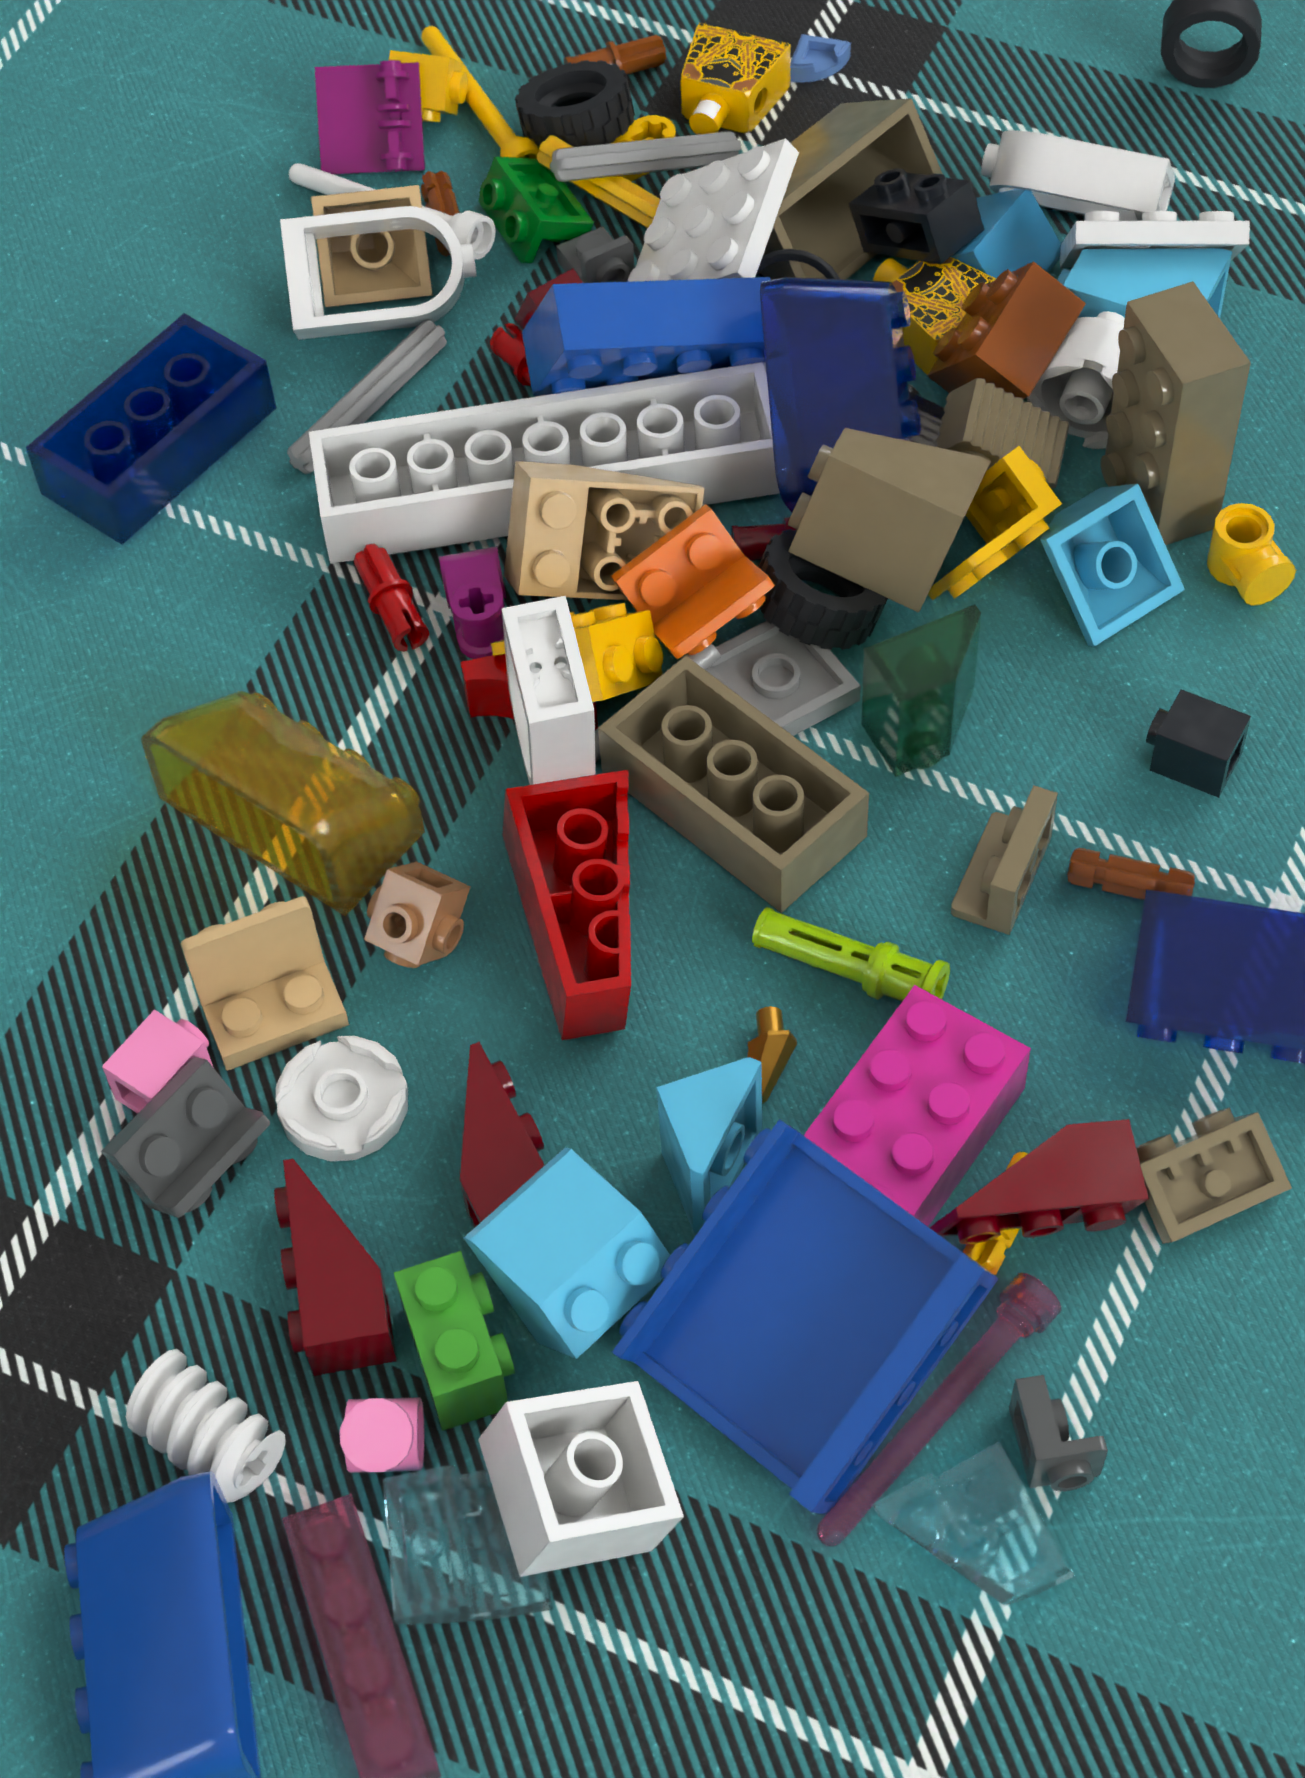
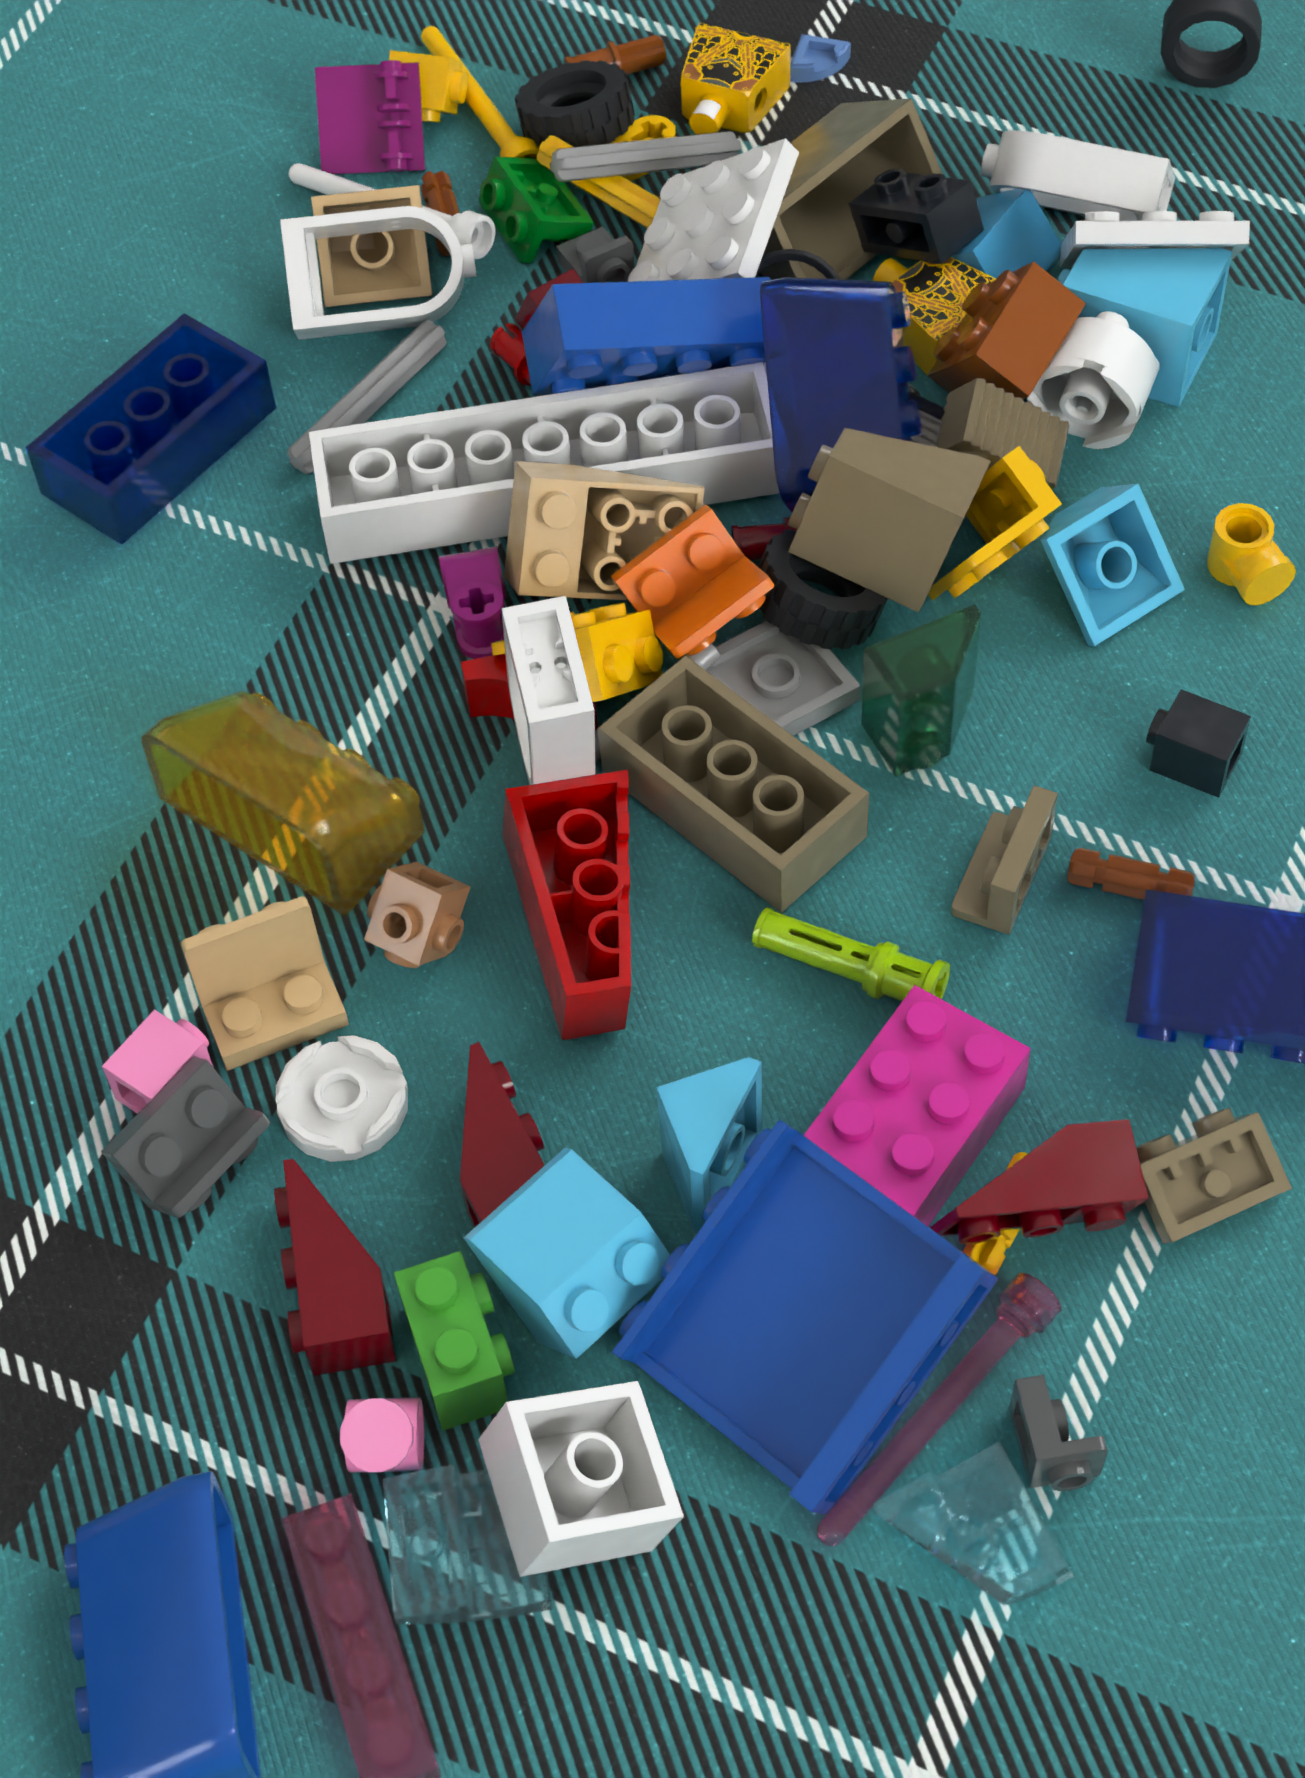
white piece [126,1349,286,1503] -> none
red axle [354,543,429,652] -> none
pearl gold bar [747,1006,797,1104] -> none
dark tan brick [1101,281,1251,545] -> none

